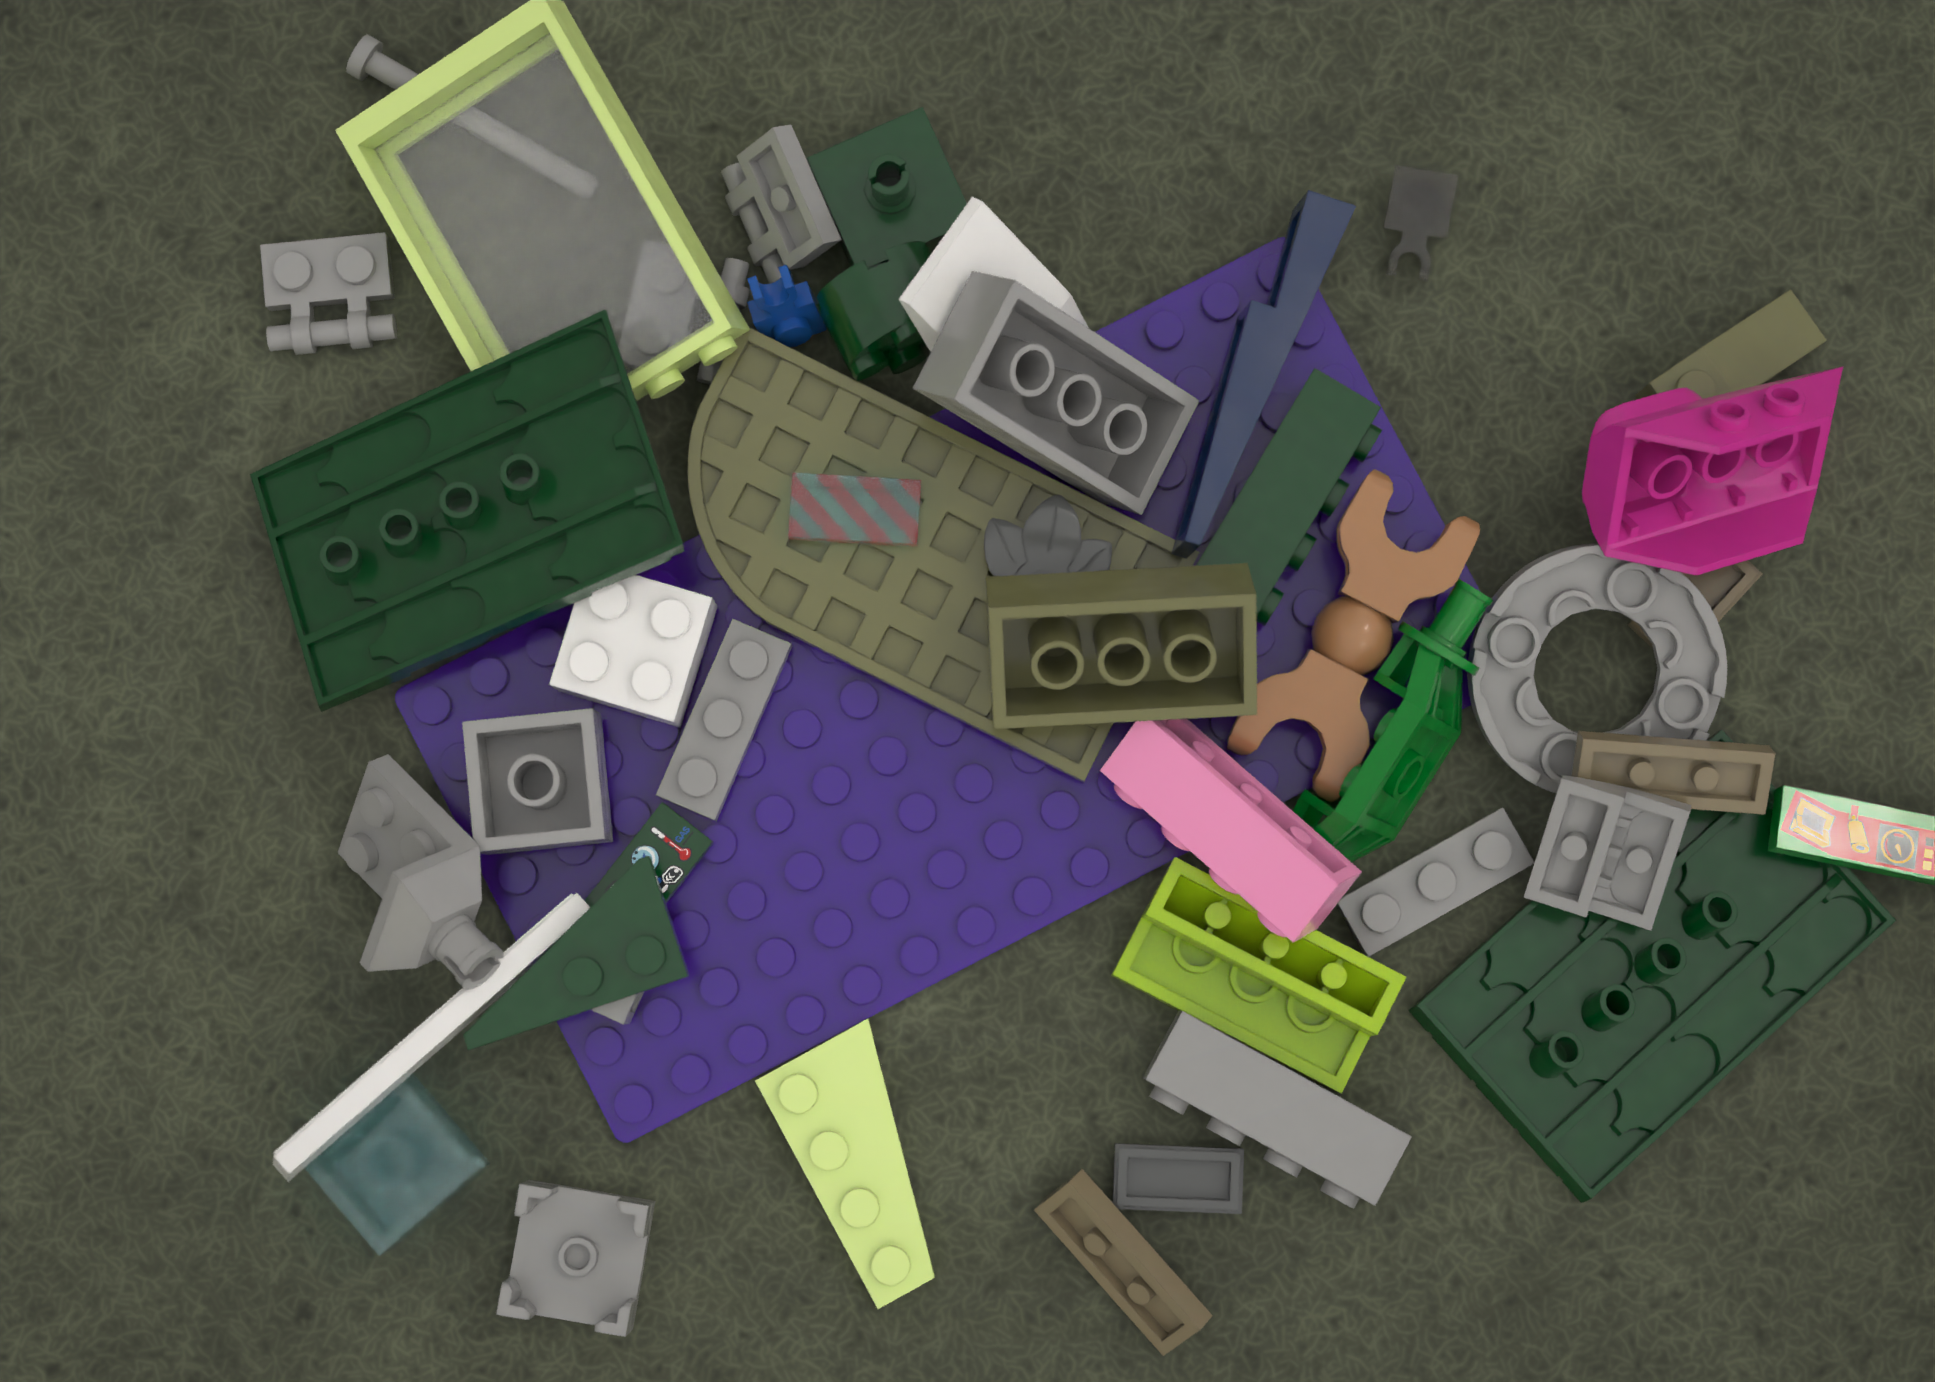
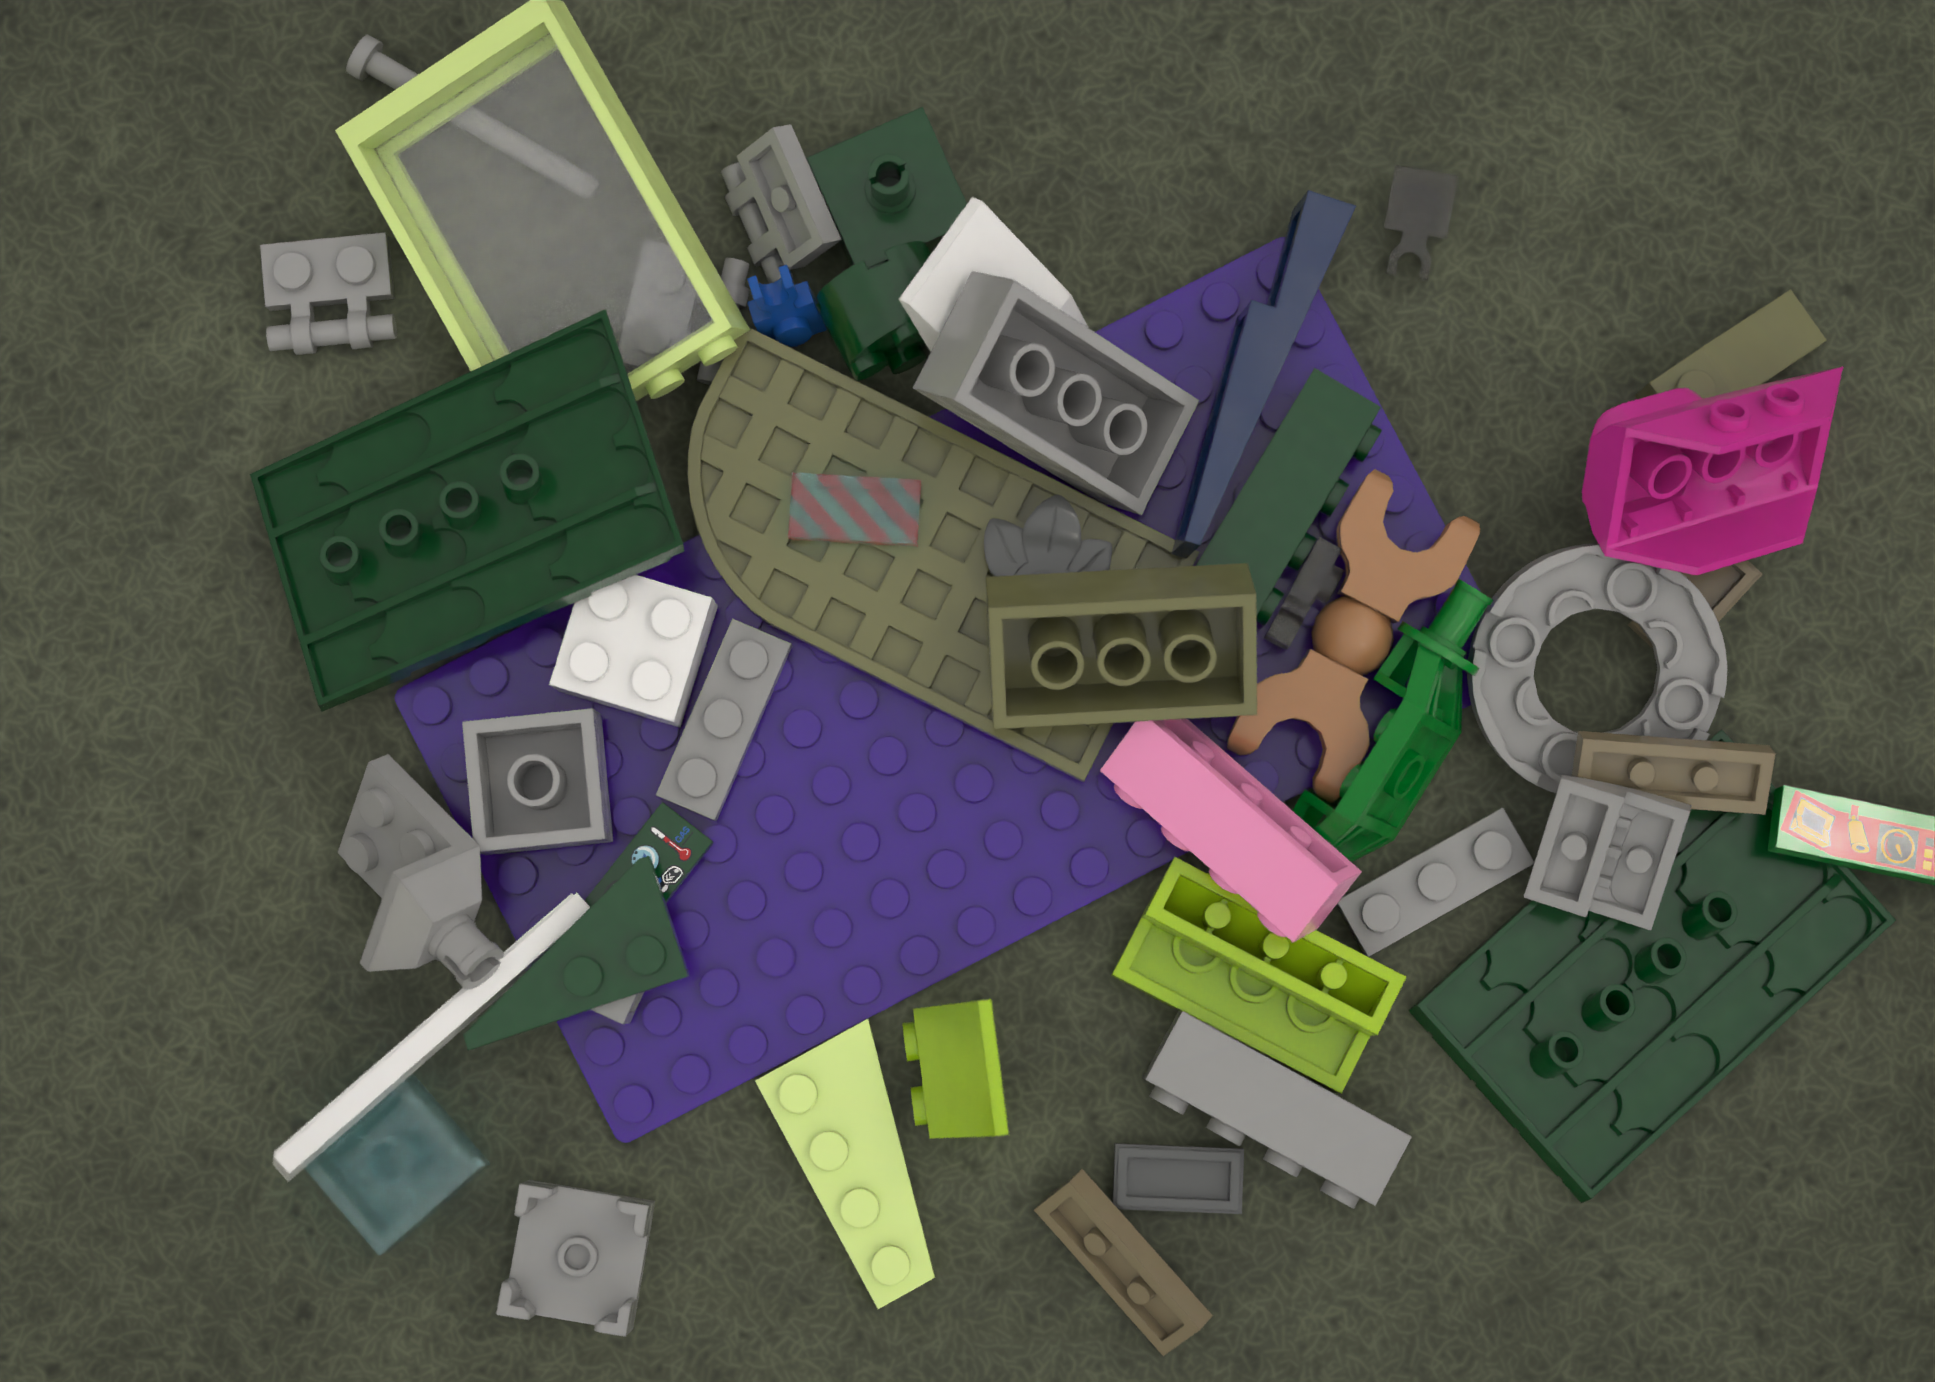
none -> lime slope [902,998,1009,1139]
none -> clear smoke plate [1264,537,1344,650]

